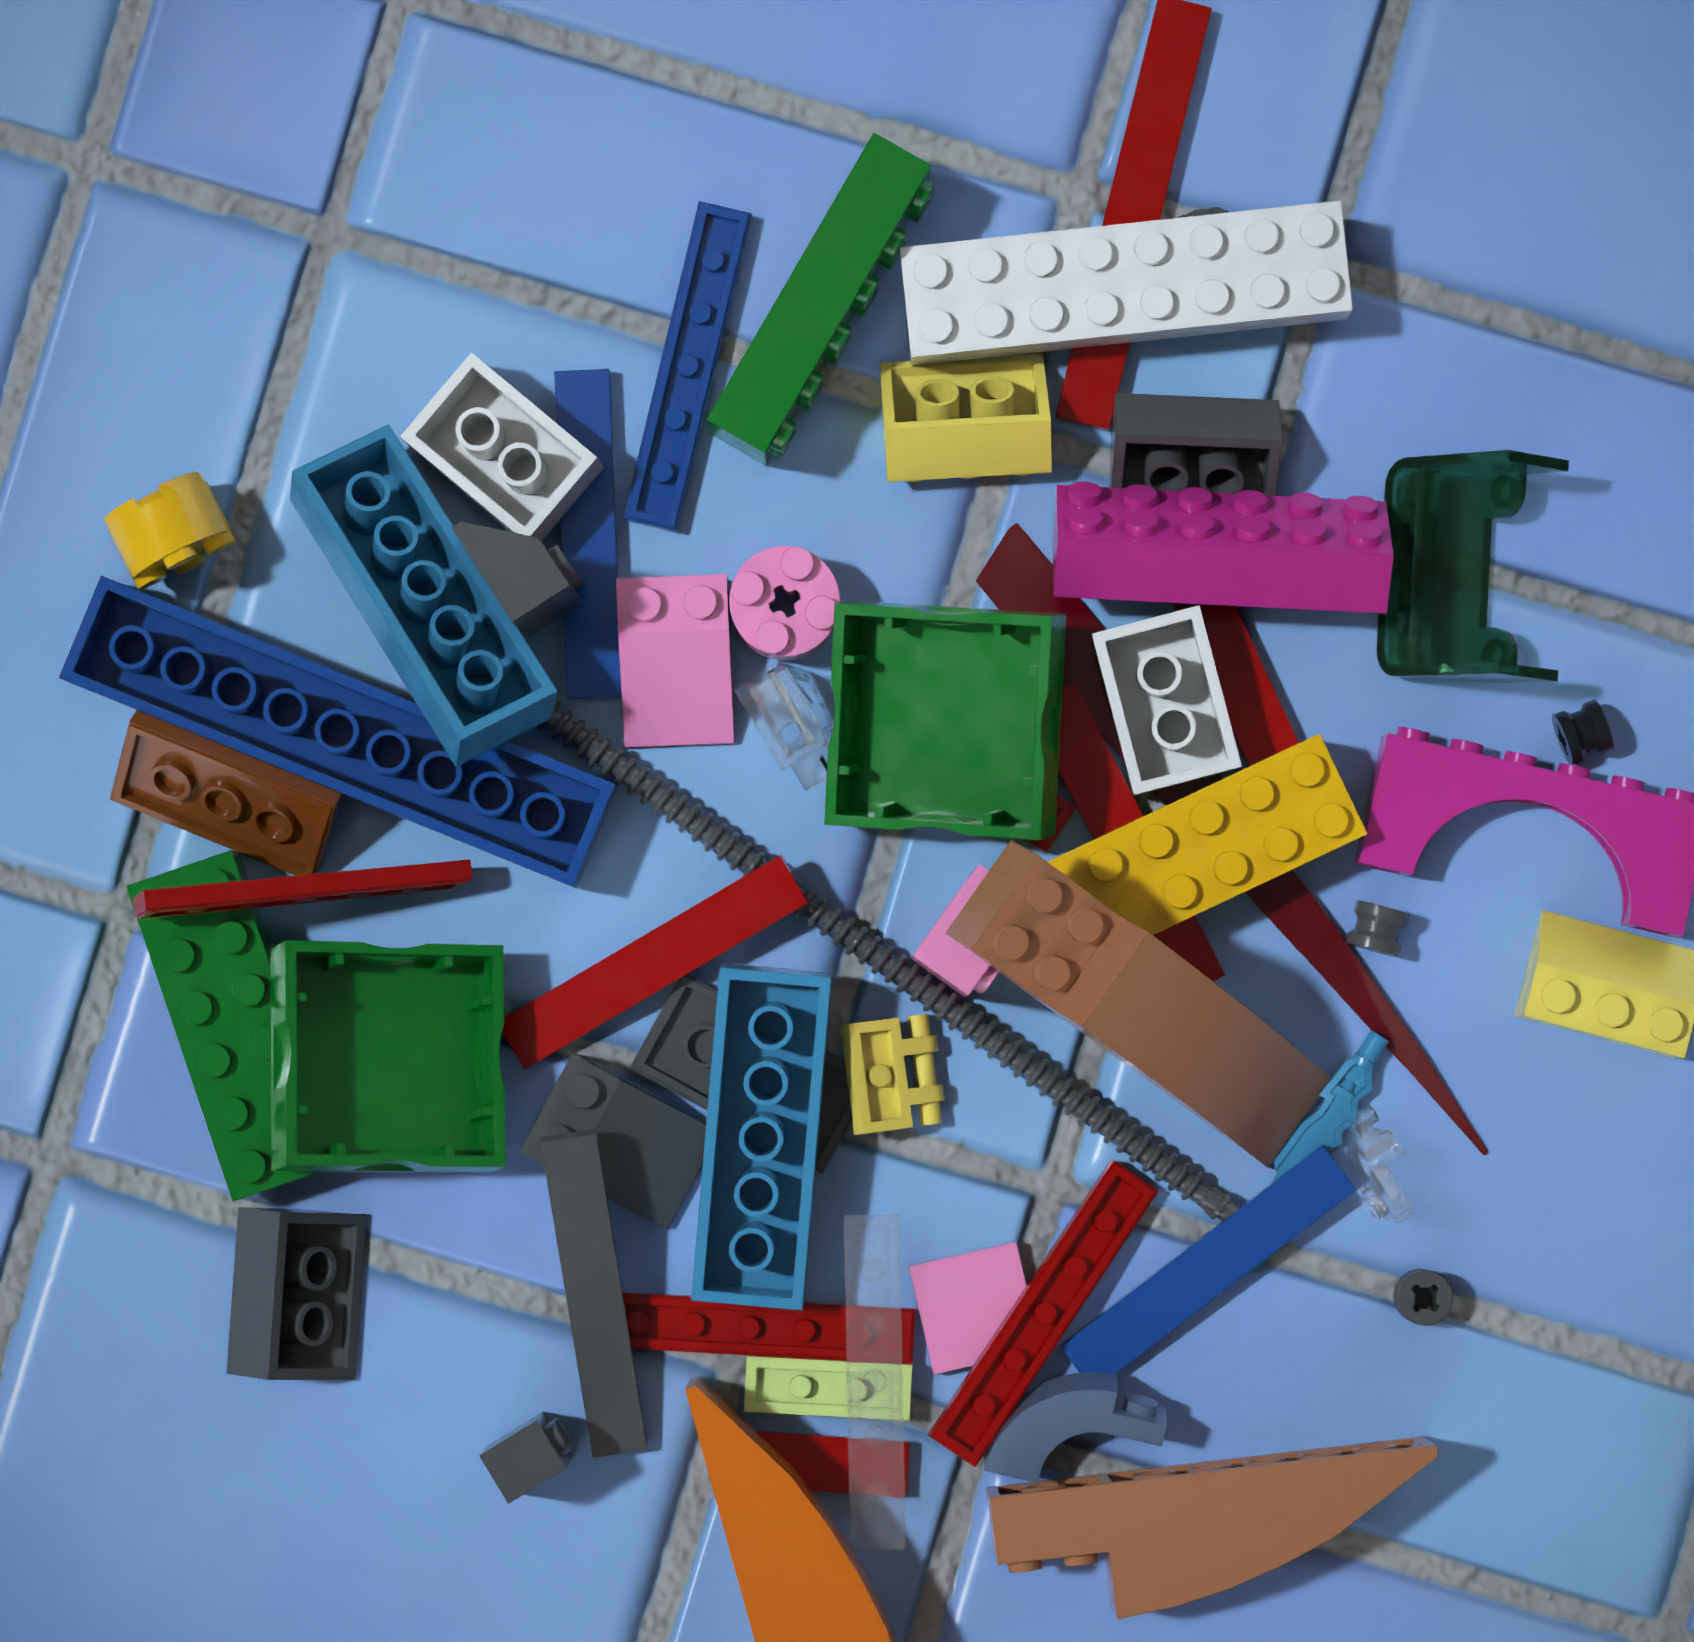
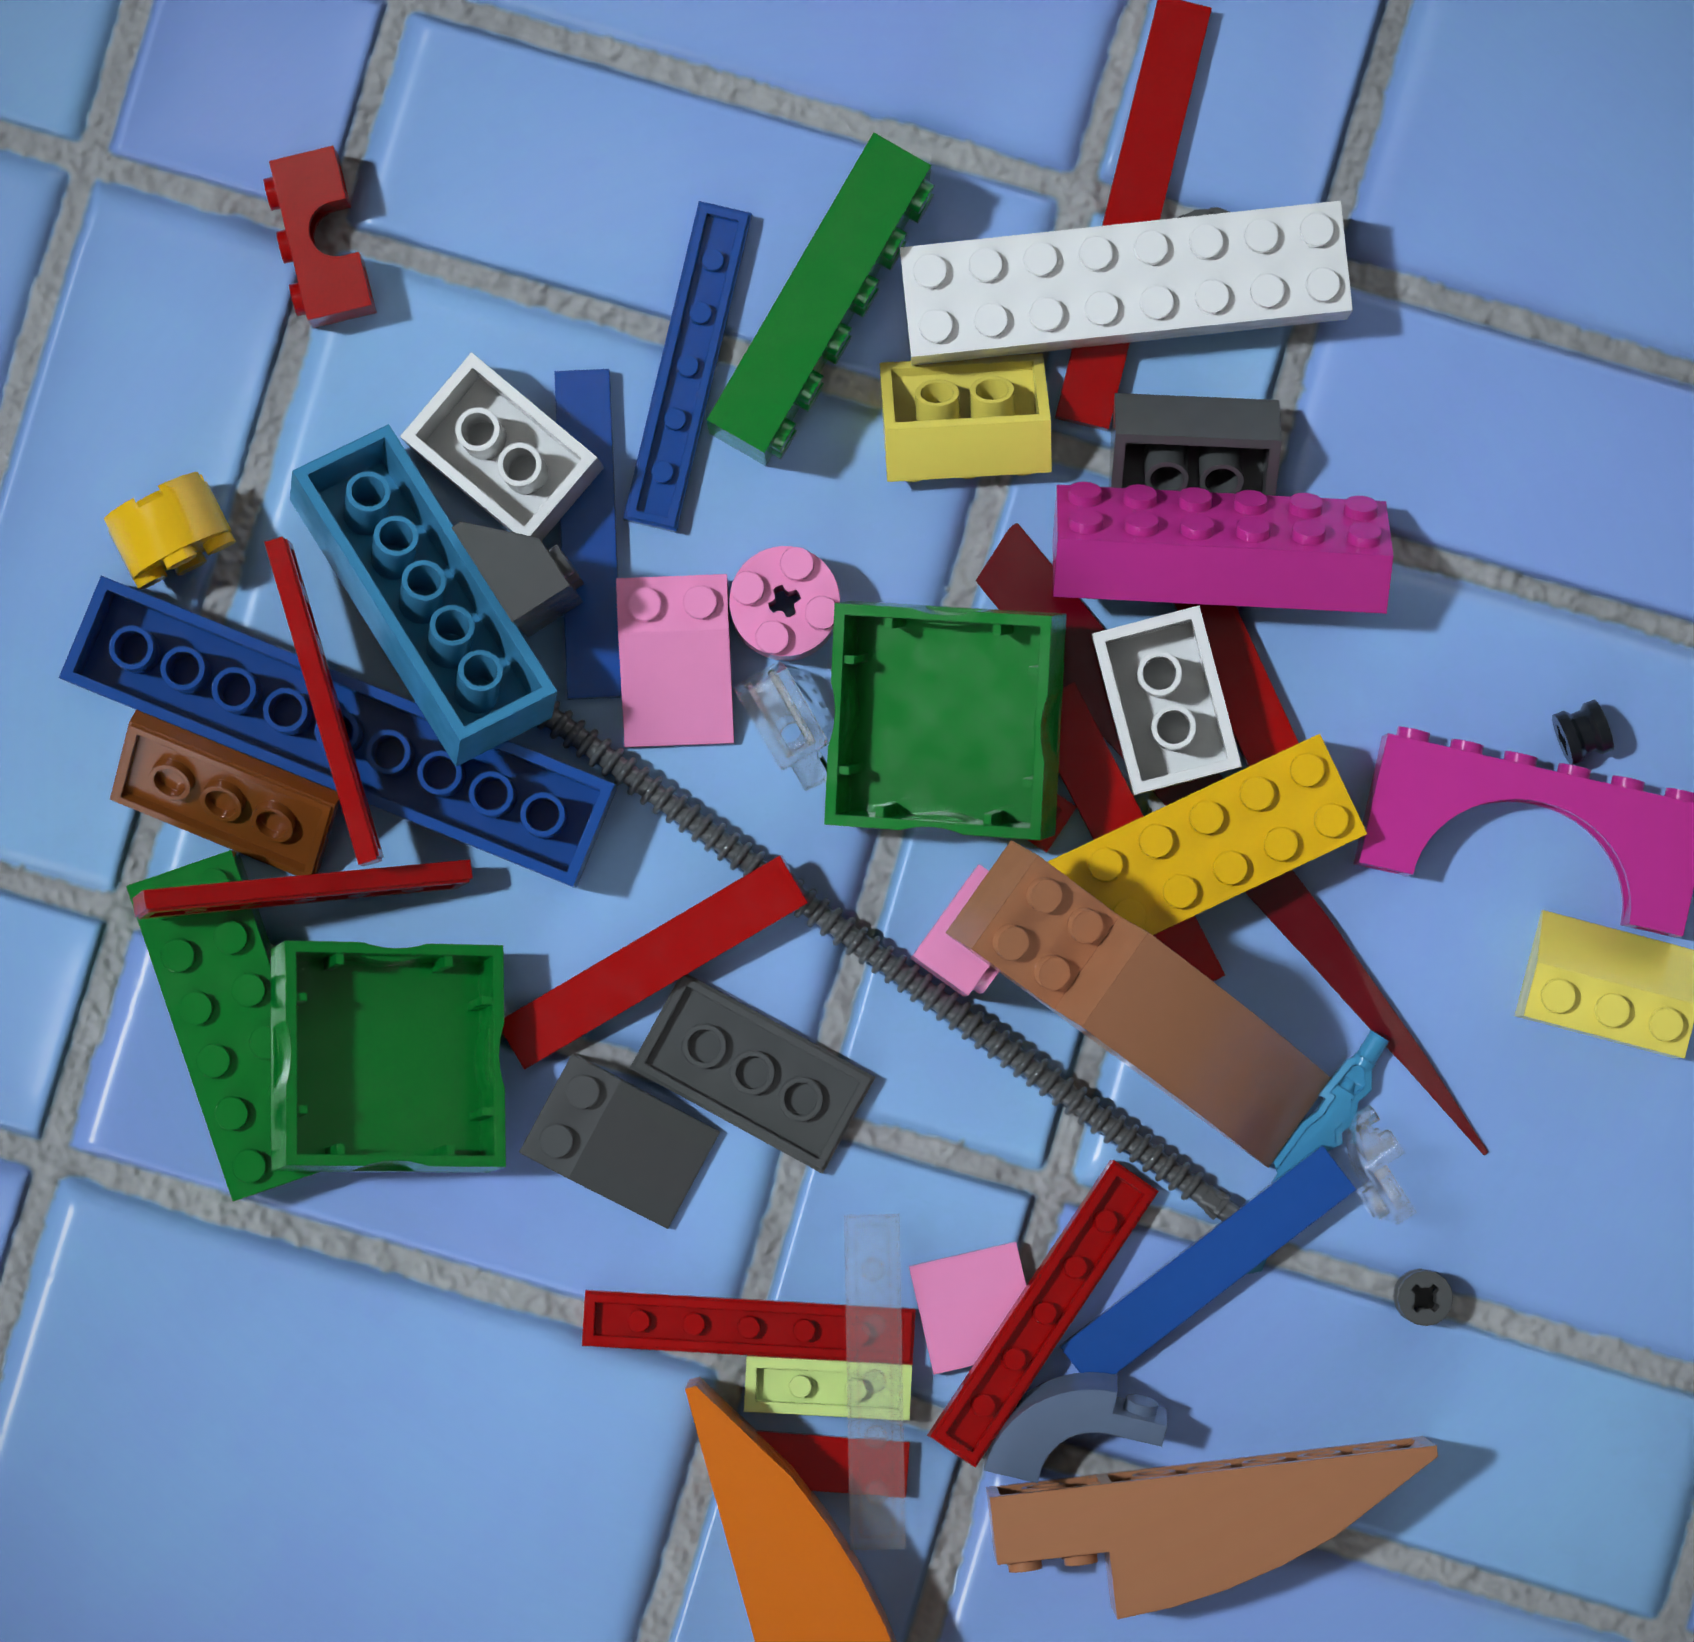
dark grey slope [226,1207,366,1380] -> none
dark grey brick [479,1412,574,1504] -> none
dark grey tile [540,1129,647,1458] -> none
dark azure brick [691,963,833,1310] -> none
light yellow plate [840,1014,945,1135] -> none
dark grey wheel [1345,900,1410,957] -> none
clear green windscreen [1377,450,1569,683] -> none
none -> red arch [263,145,377,328]
none -> red tile [264,536,384,866]

